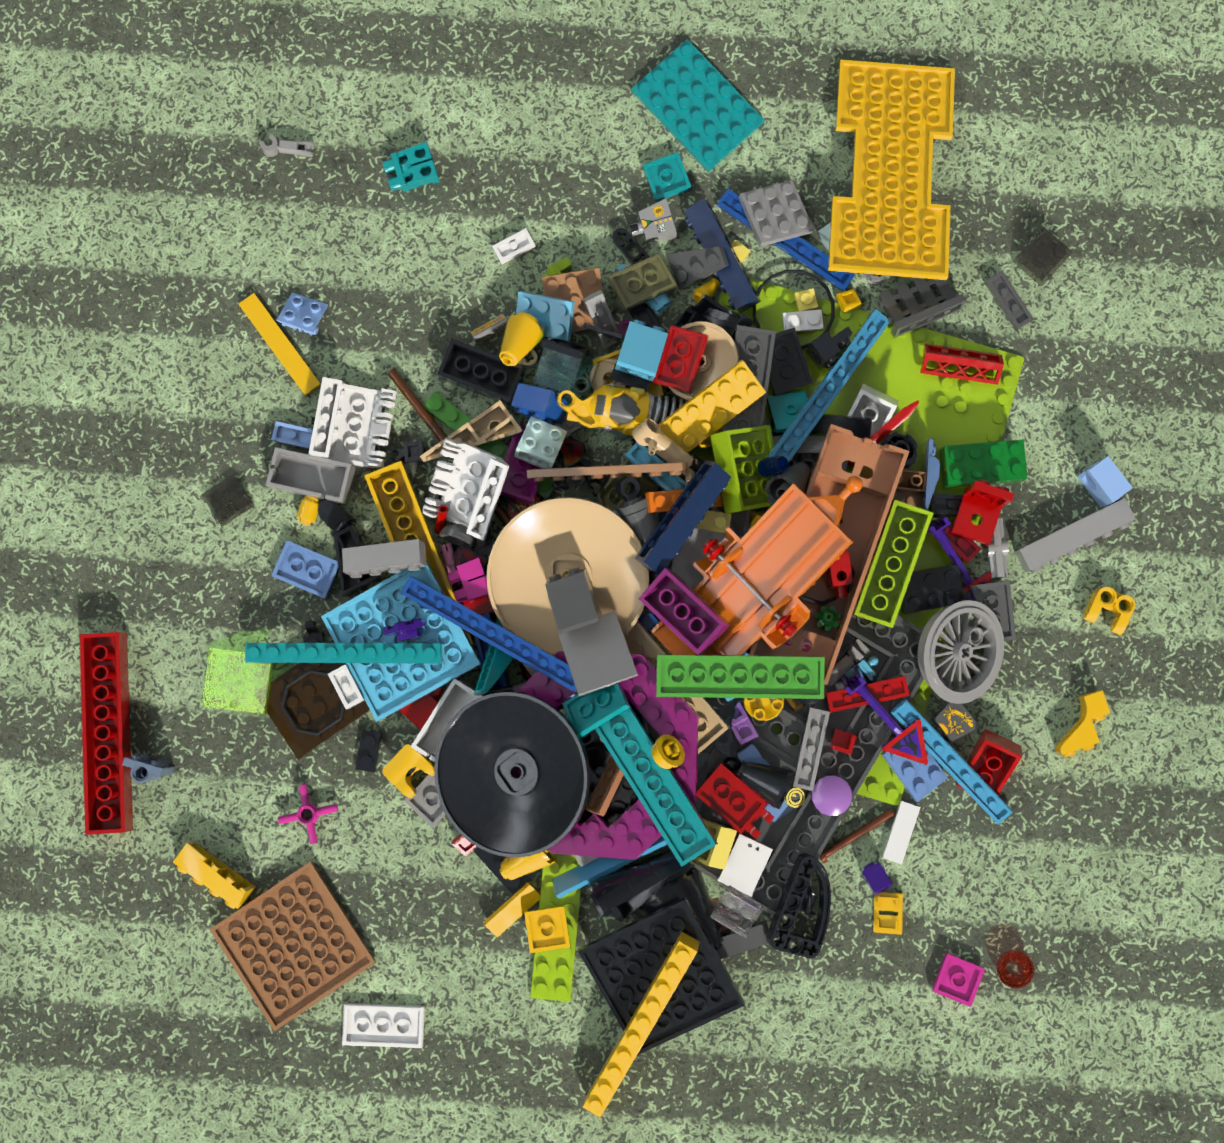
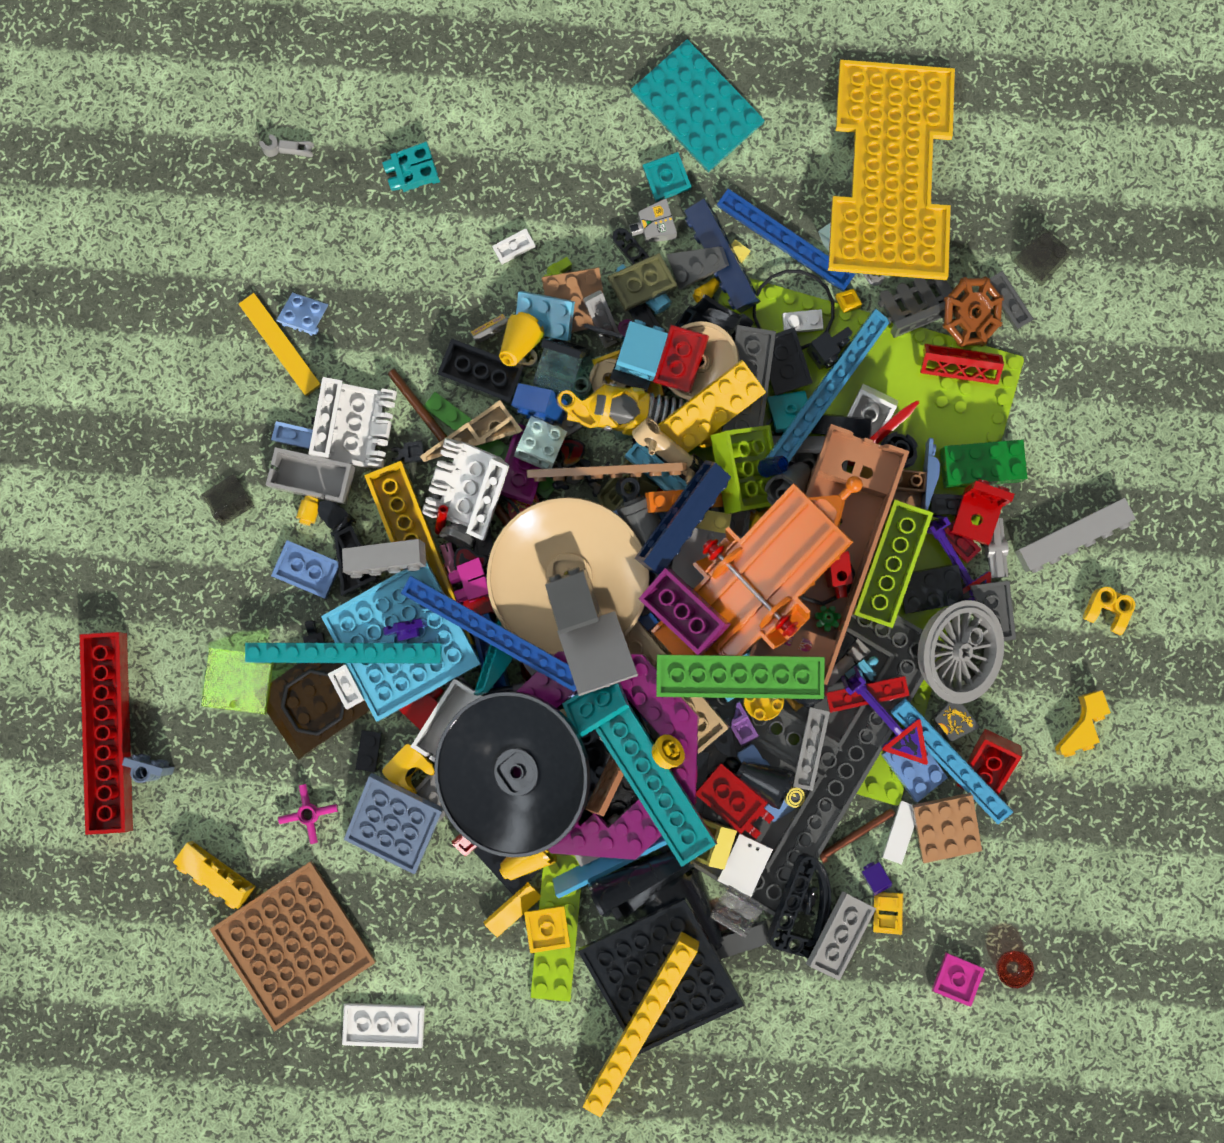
light grey plate [738,180,814,247] -> none
light yellow plate [794,288,818,311] -> none
medium lavender dish [812,775,852,816] -> none
red panel [829,729,857,755] -> none
light blue piece [1077,456,1133,507] -> none
none -> sand blue plate [344,773,443,874]
none -> light grey plate [806,891,876,981]
none -> medium nougat plate [912,793,982,863]
none -> dark orange plate [942,276,1004,347]

